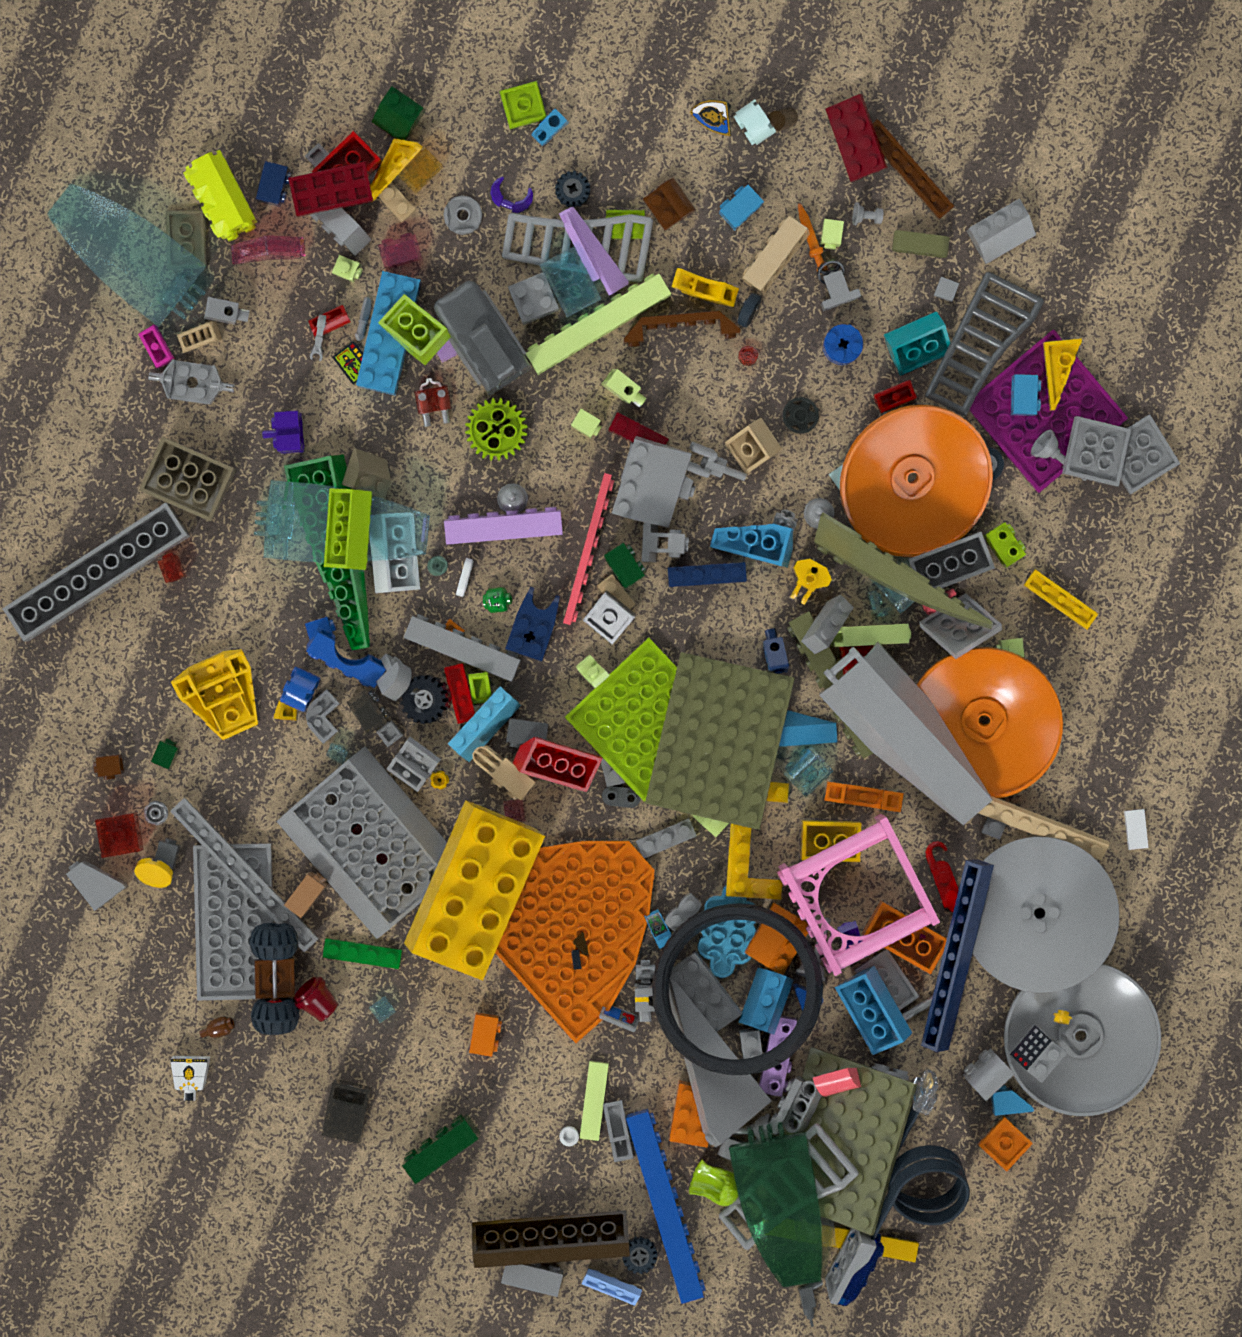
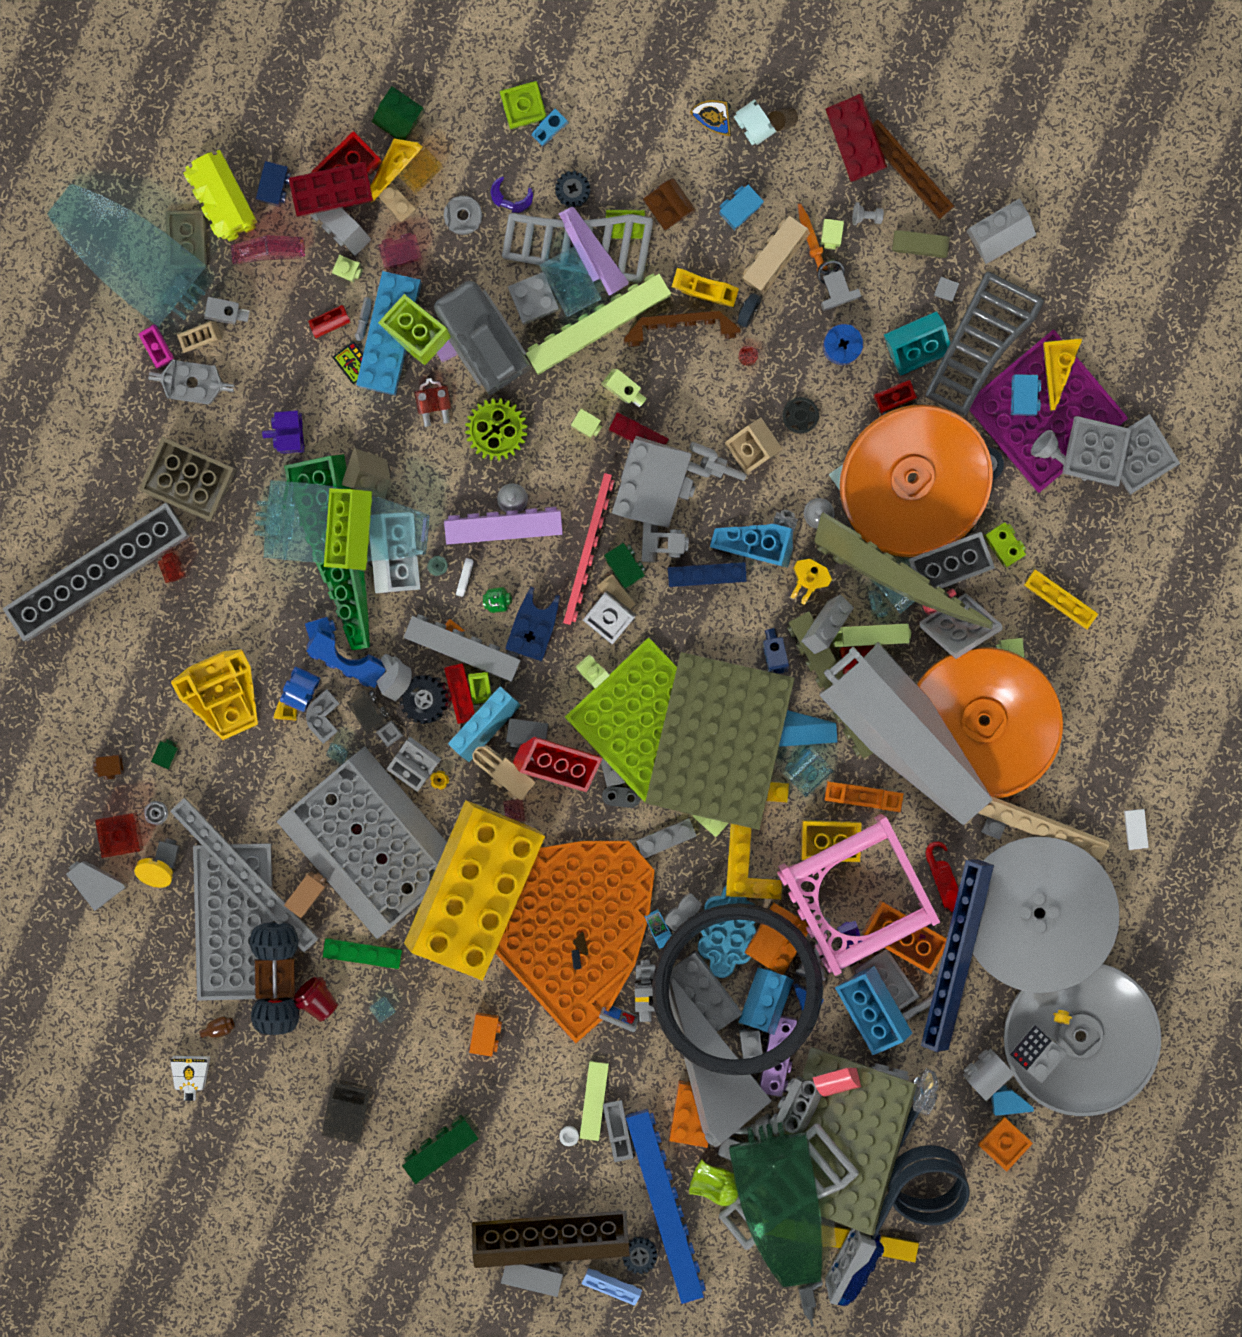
light grey tile [305,143,329,167] -> none
light grey piece [310,315,326,361] -> none

